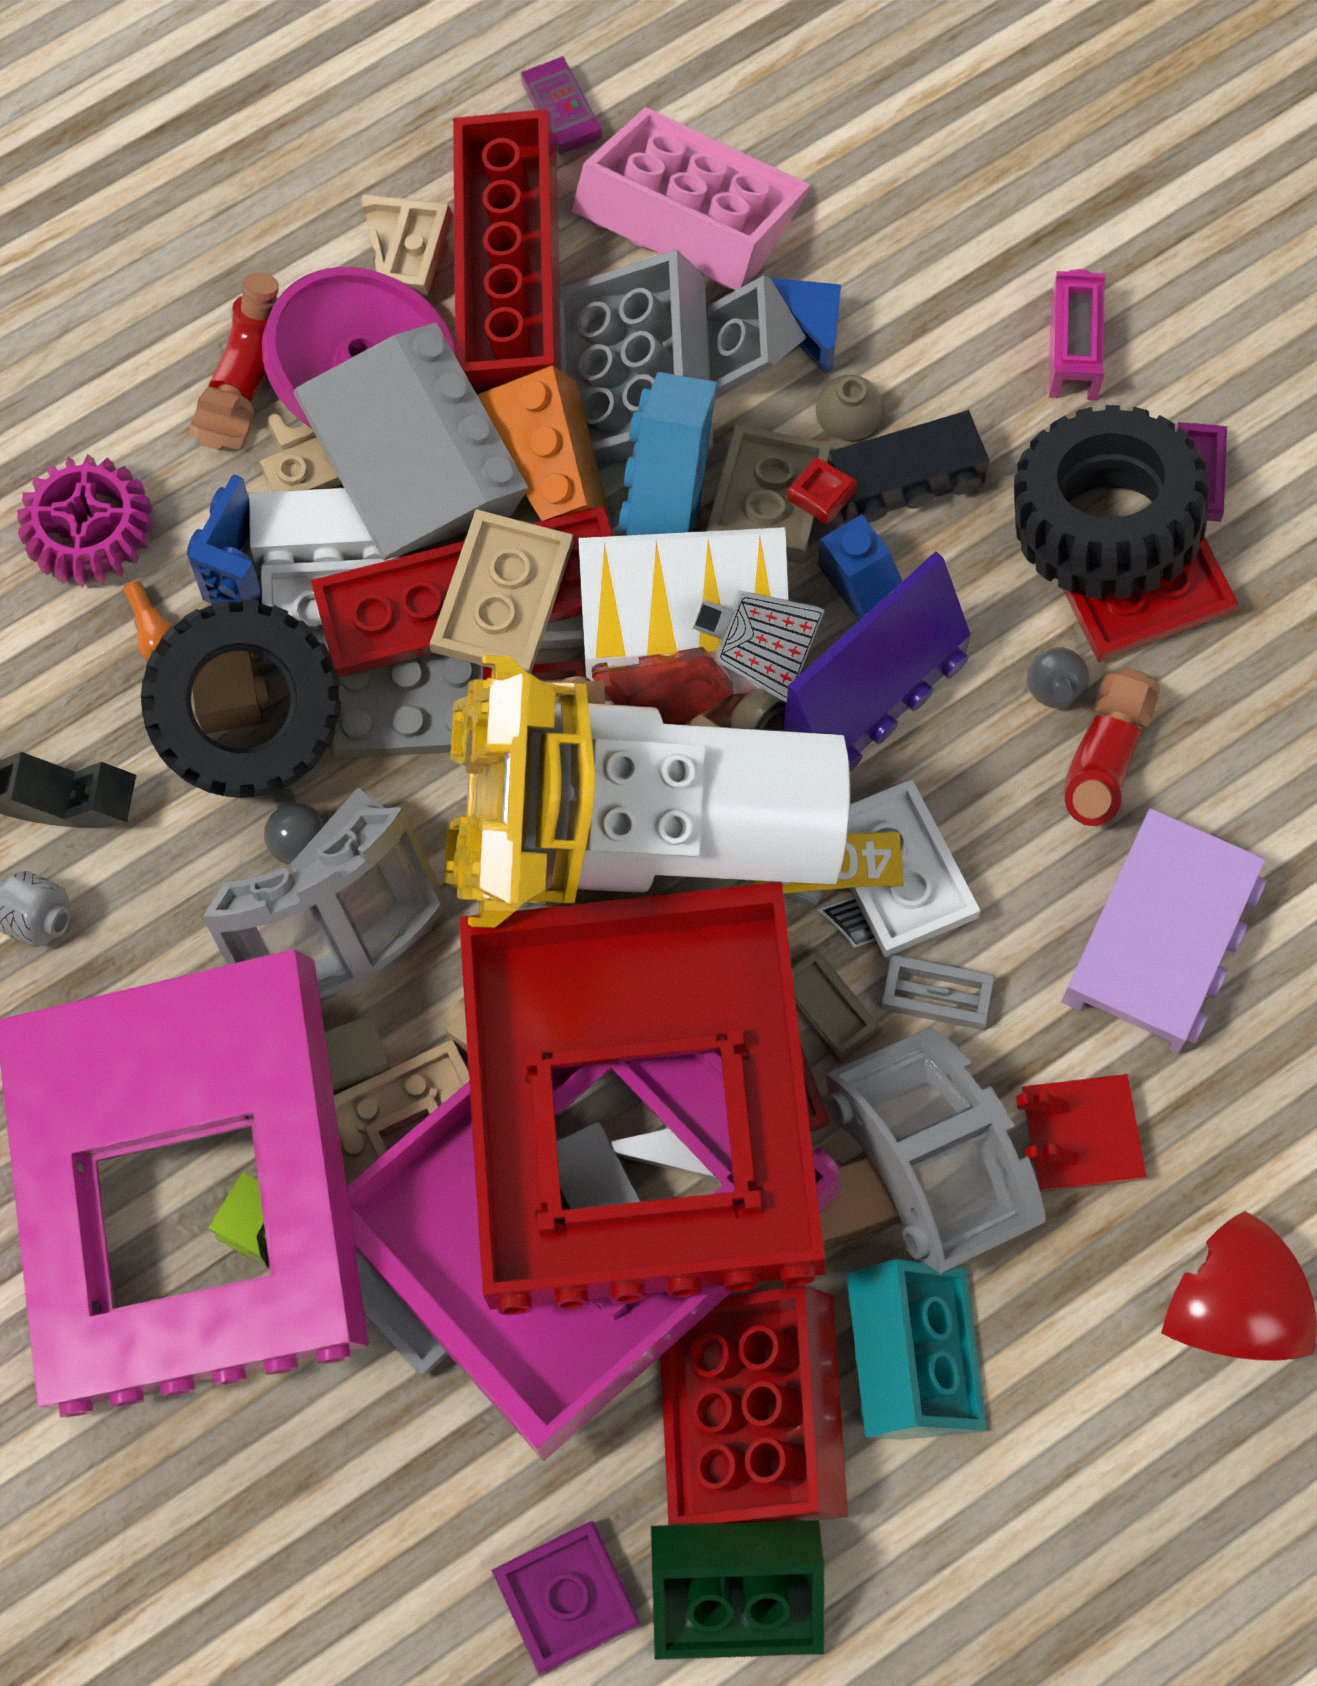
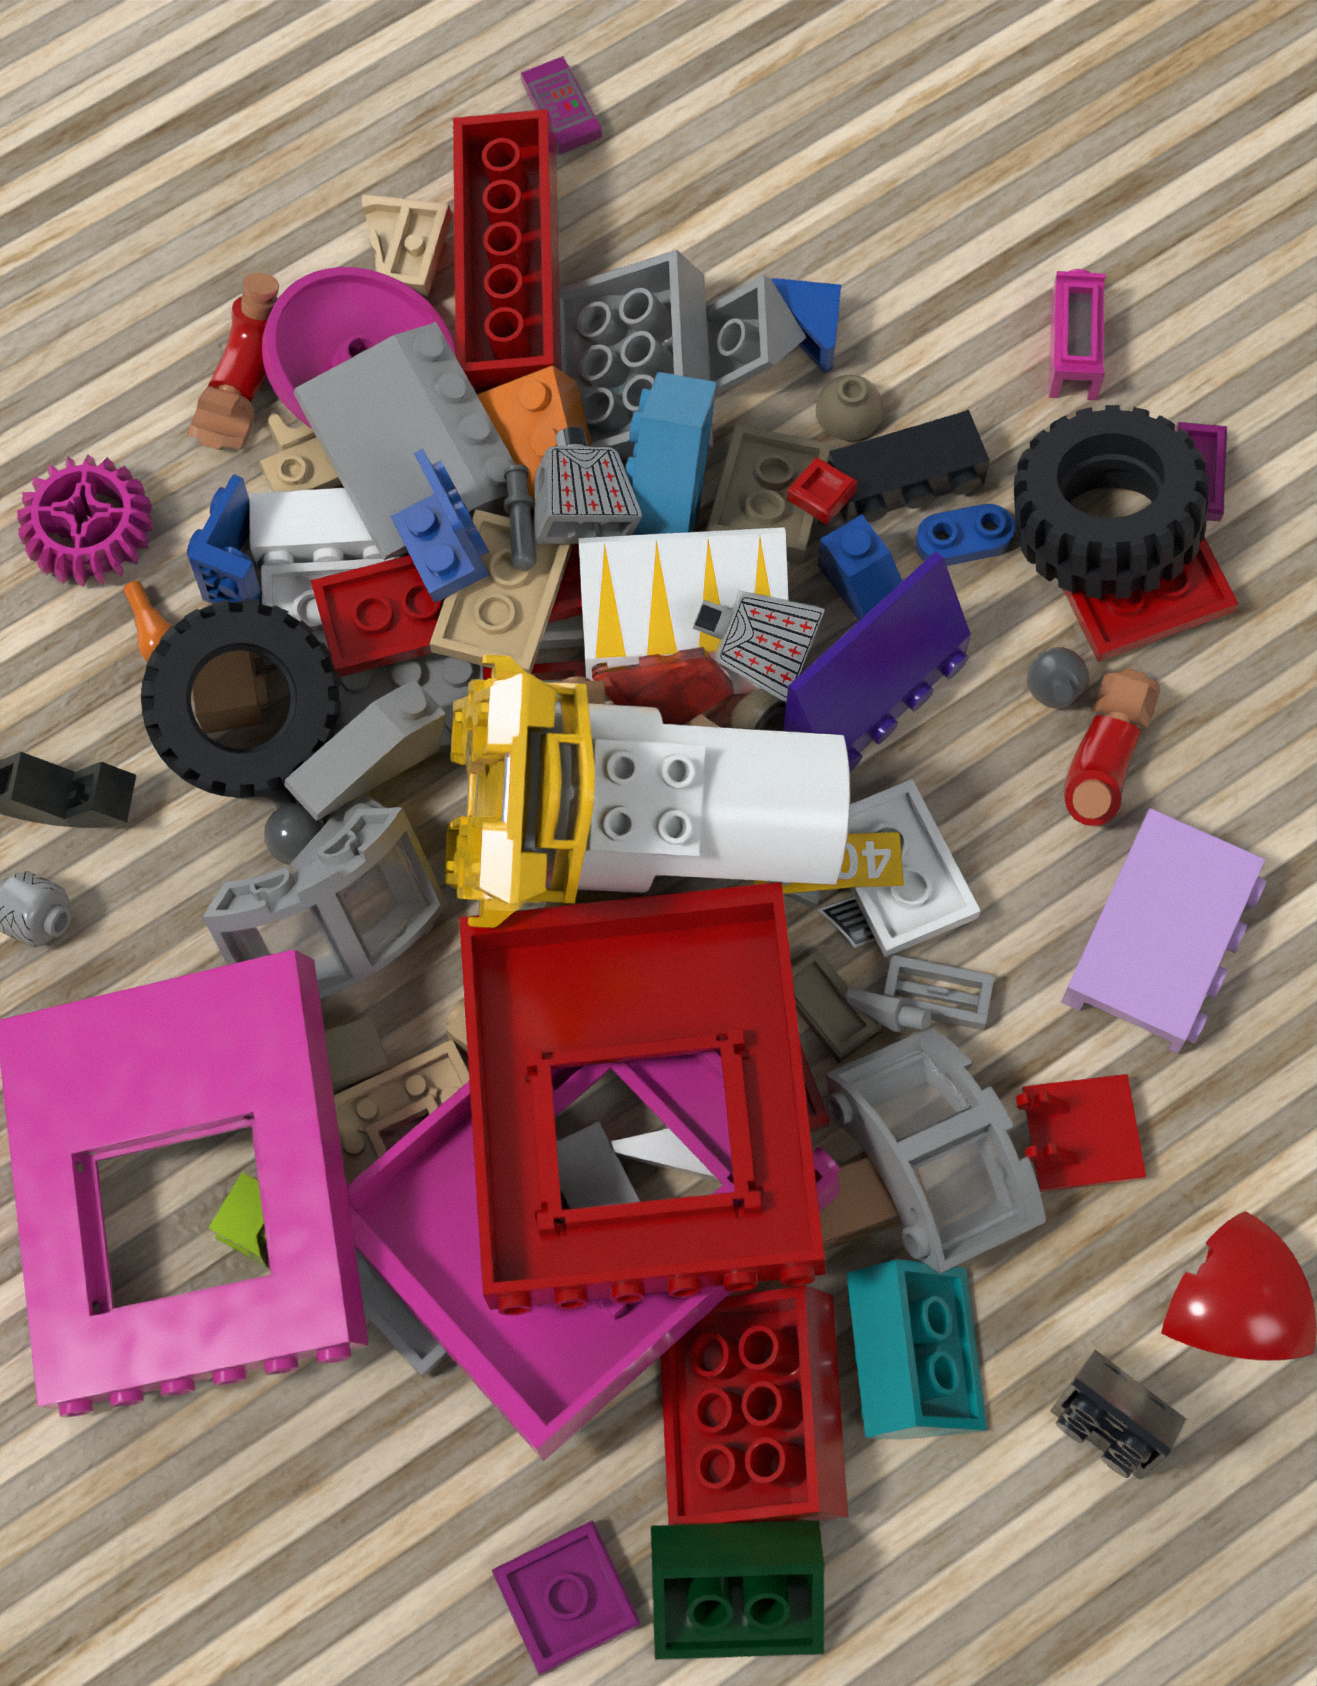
bright pink slope [572,107,811,290] -> none
none -> light grey slope [284,679,446,821]
none -> blue bracket [391,449,490,603]
none -> dark grey piece [503,465,537,571]
none -> light grey torso [534,427,642,544]
none -> light grey bar [845,988,931,1032]
none -> blue plate [915,504,1015,566]
none -> black slope [1050,1350,1186,1480]

